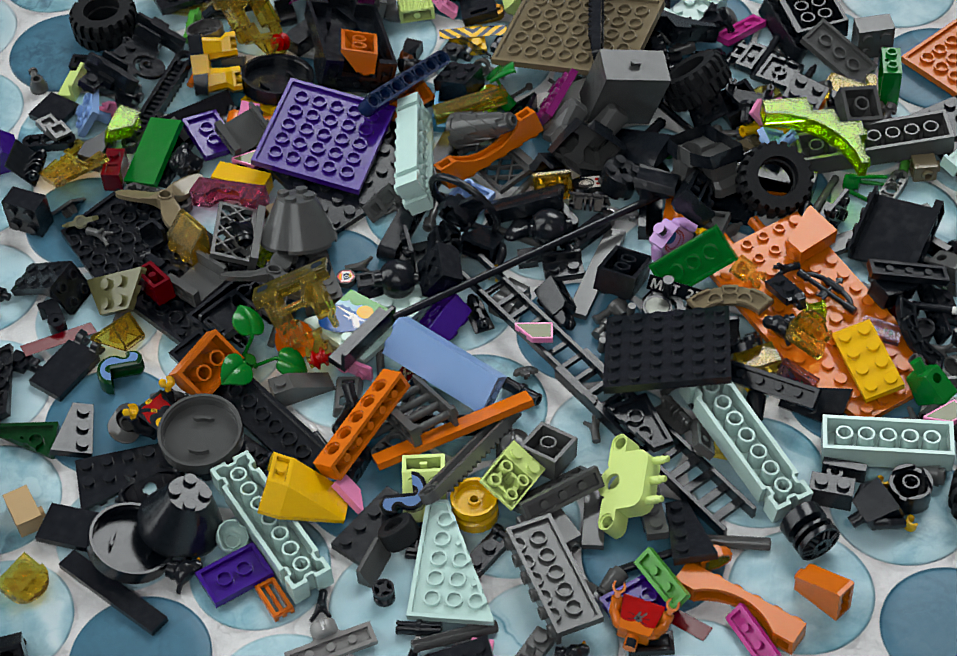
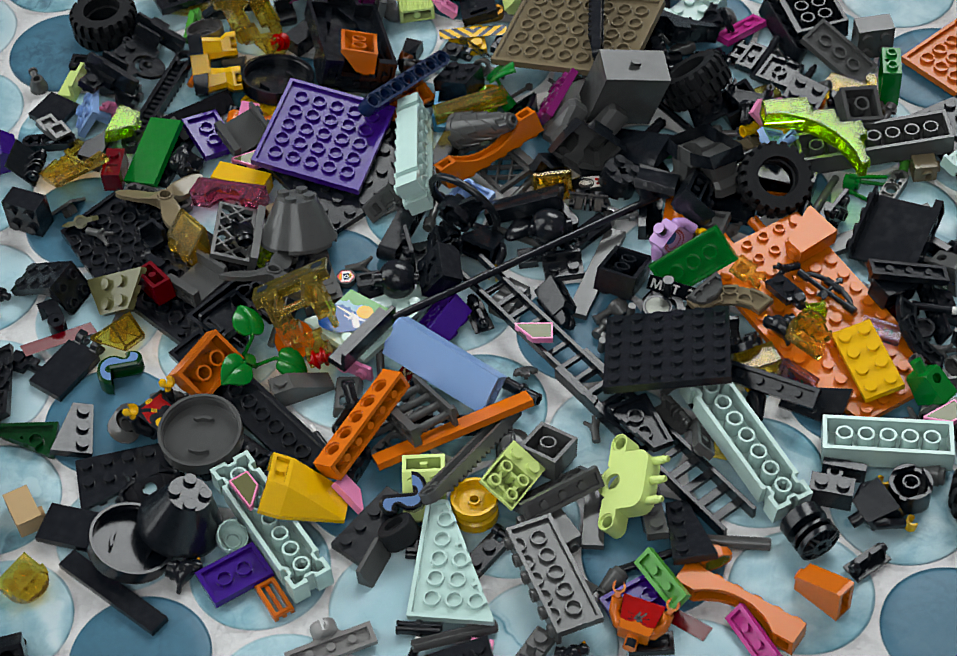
black bar [309,589,332,622] -> none
black wheel [372,578,396,607] -> none
none -> olive tile [229,470,259,511]
none -> dark grey tile [687,271,723,304]
none -> black hinge [843,542,891,583]

